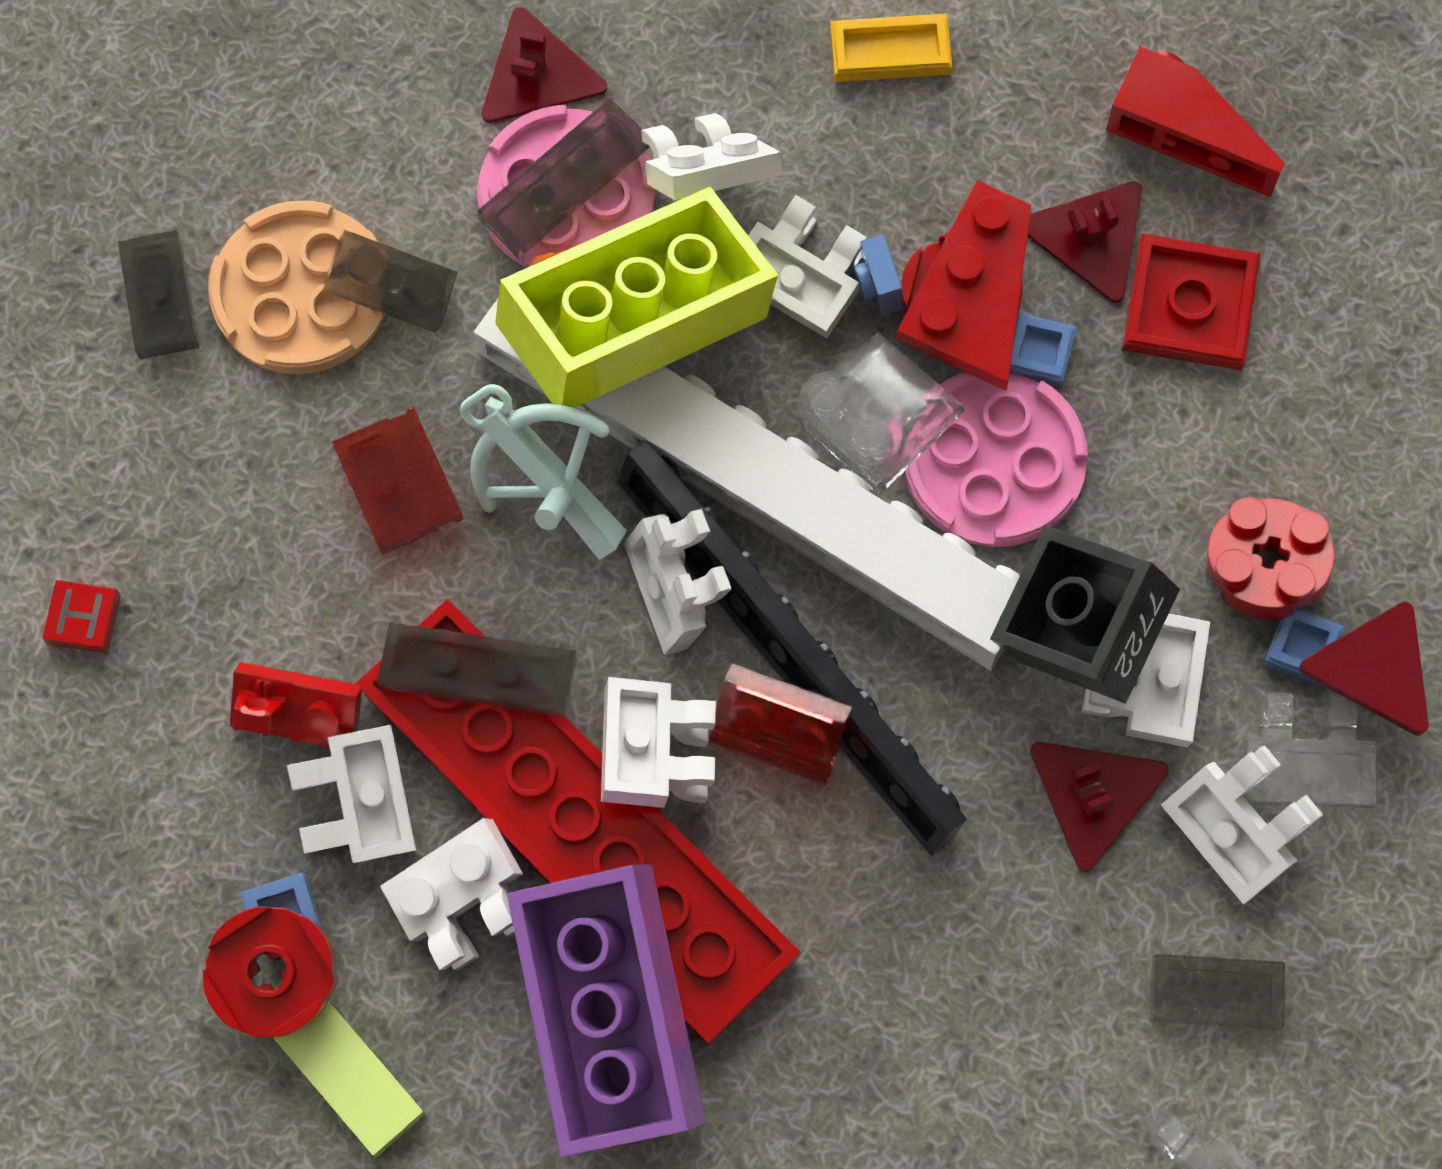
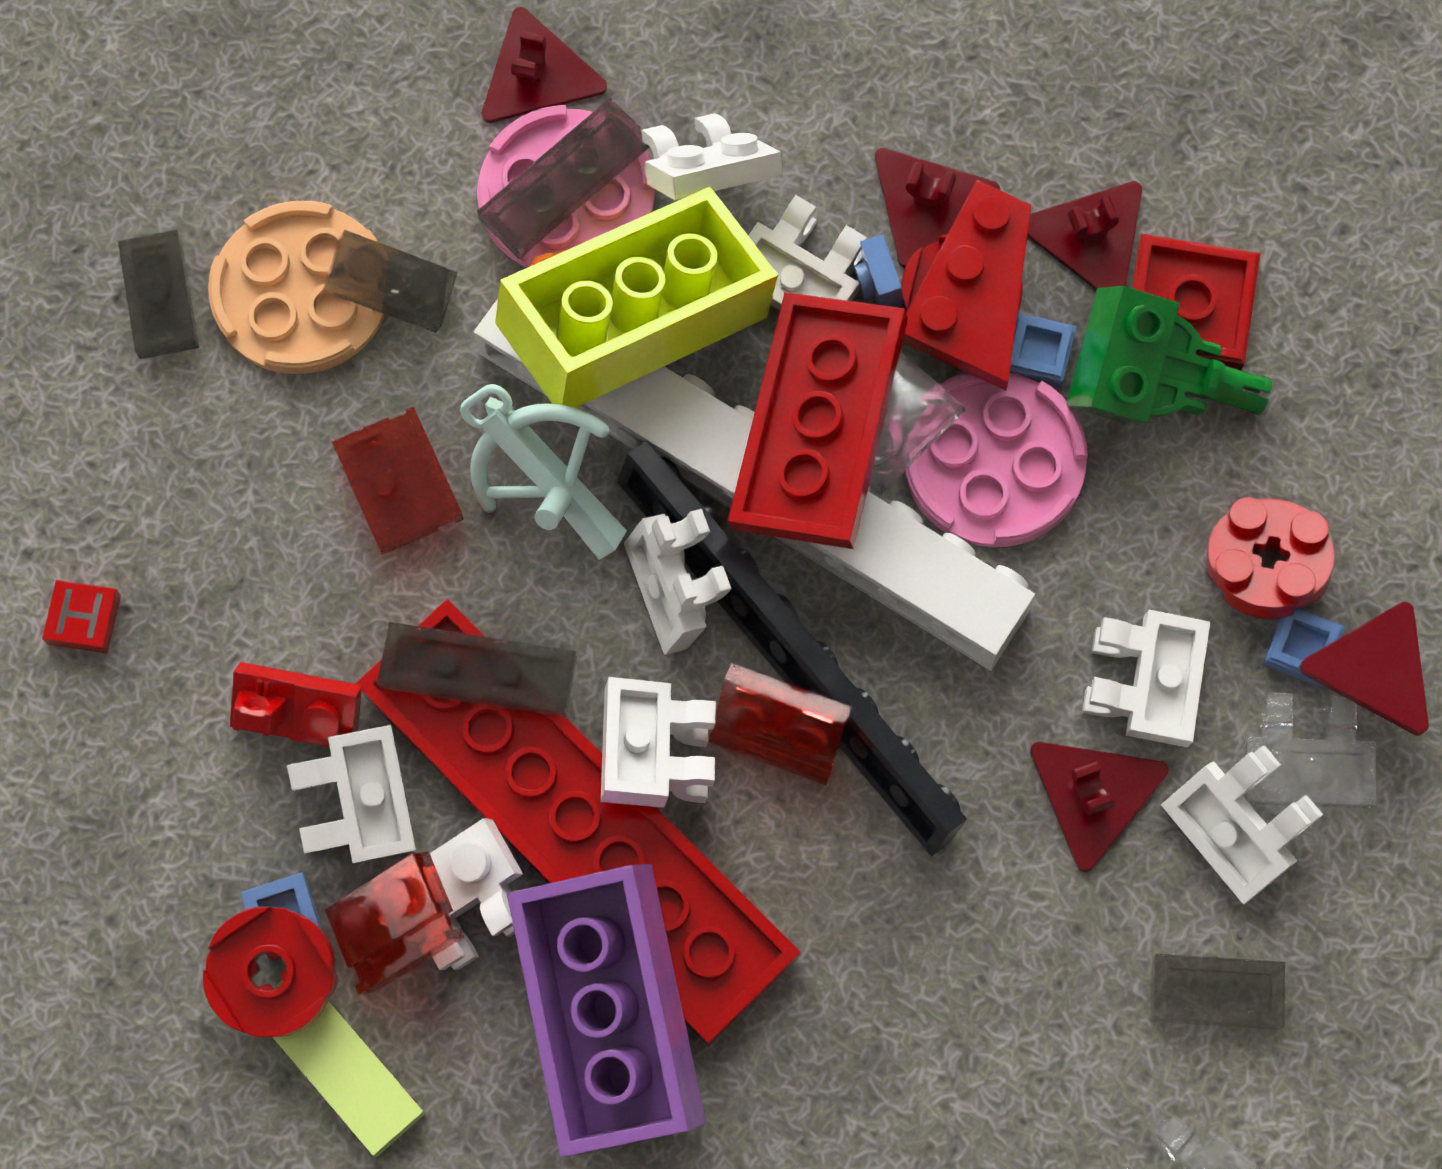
yellow tile [830,14,952,82] -> none
pearl dark grey brick [990,525,1180,704] -> none
red slope [1106,46,1285,198] -> none
none -> clear red plate [325,852,464,995]
none -> red plate [728,292,908,549]
none -> dark red piece [875,148,1000,268]
none -> green brick [1067,286,1272,423]

